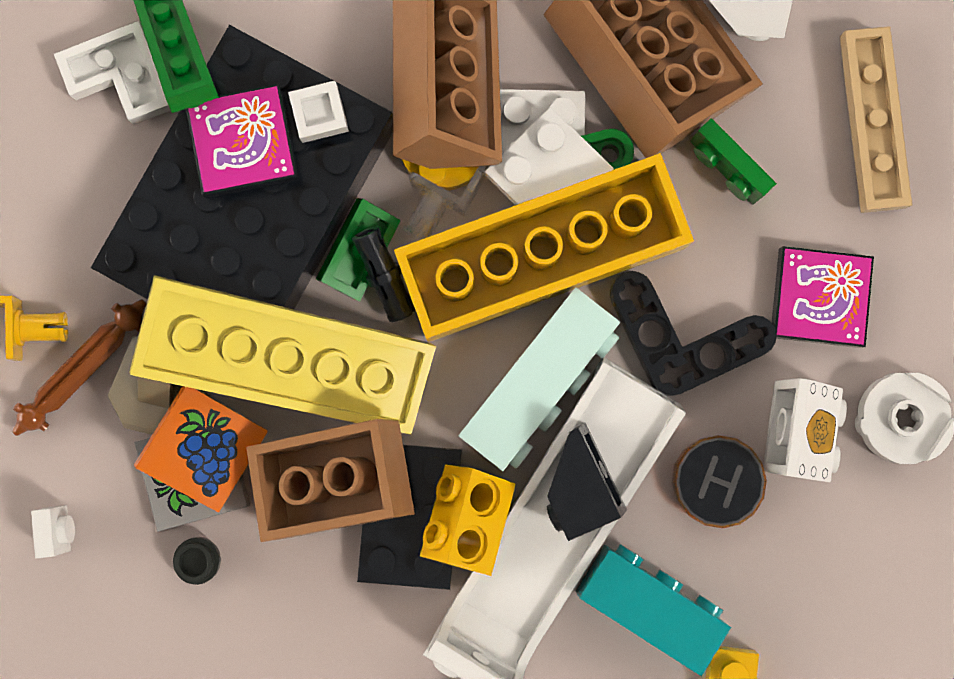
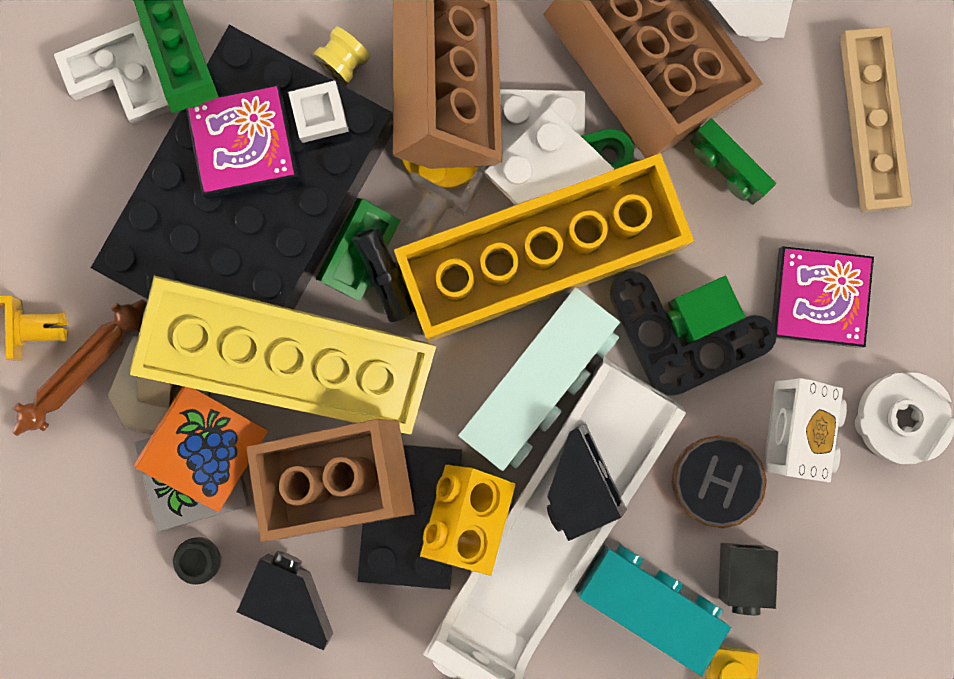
white plate [31,505,75,559] -> none
none -> black slope [236,551,333,651]
none -> light yellow wheel [312,26,370,85]
none -> green brick [666,275,746,344]
none -> pearl dark grey brick [718,543,778,616]

